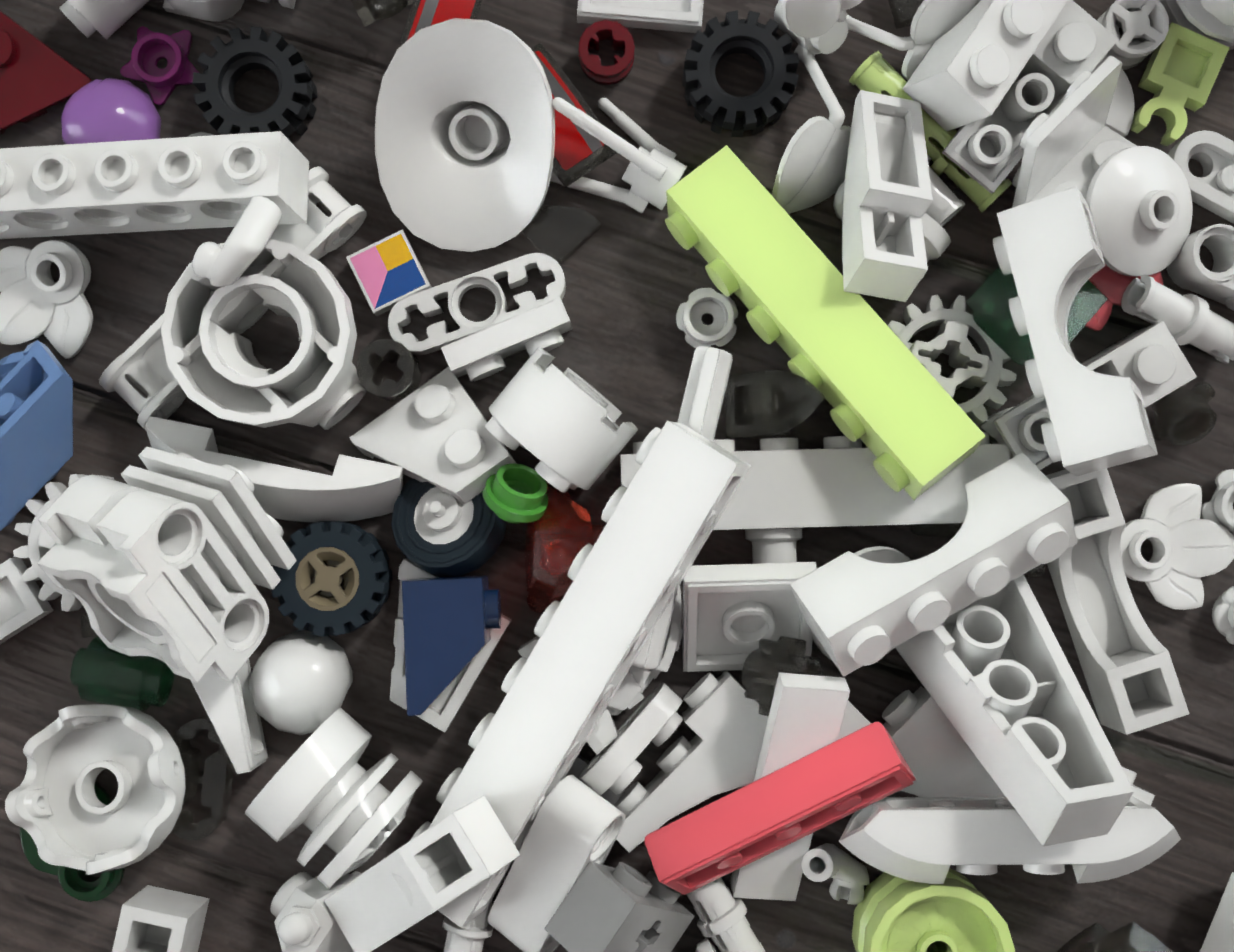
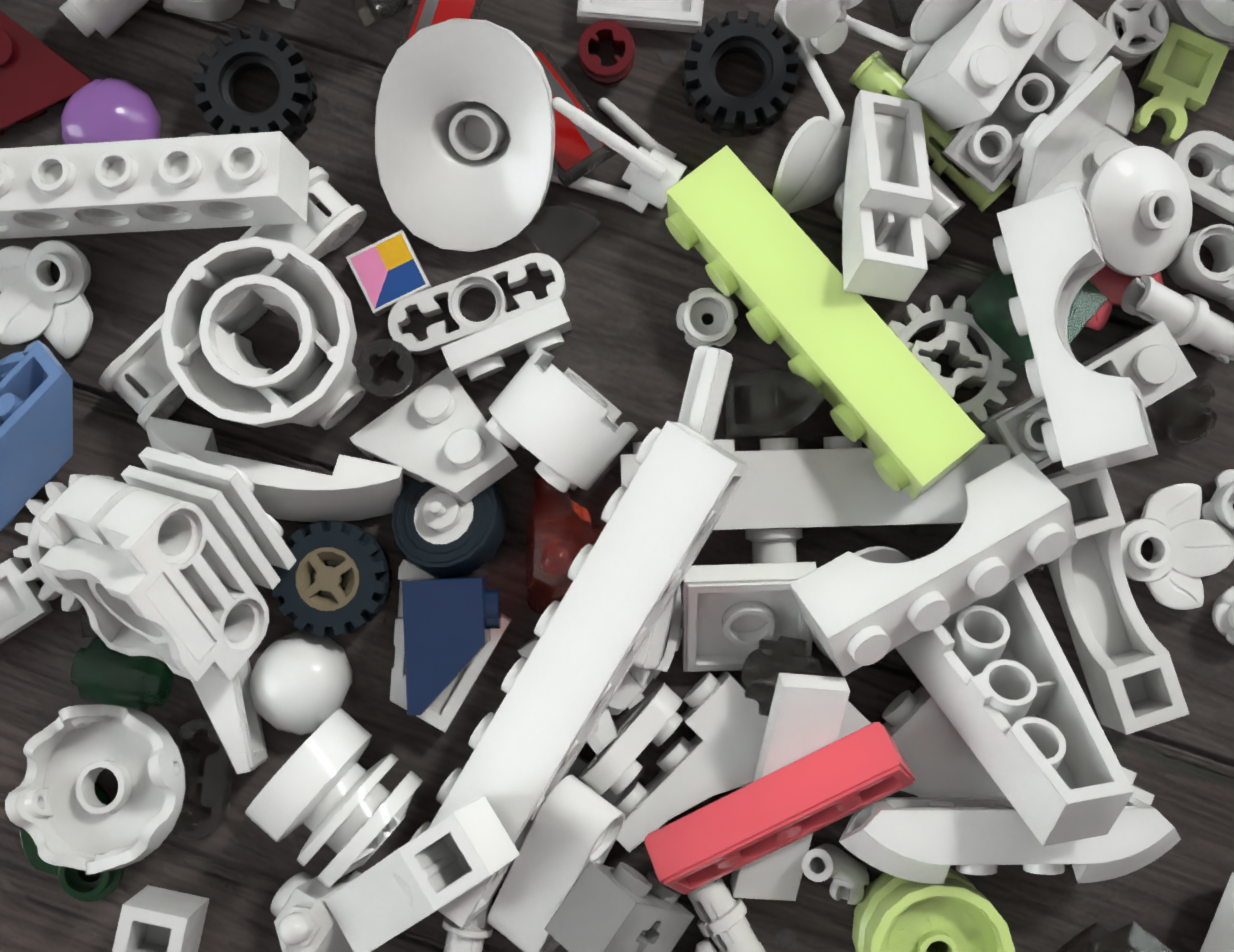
magenta plate [120,26,199,106] -> none
white arm [192,196,282,287] -> none
bright green plate [483,463,549,523] -> none

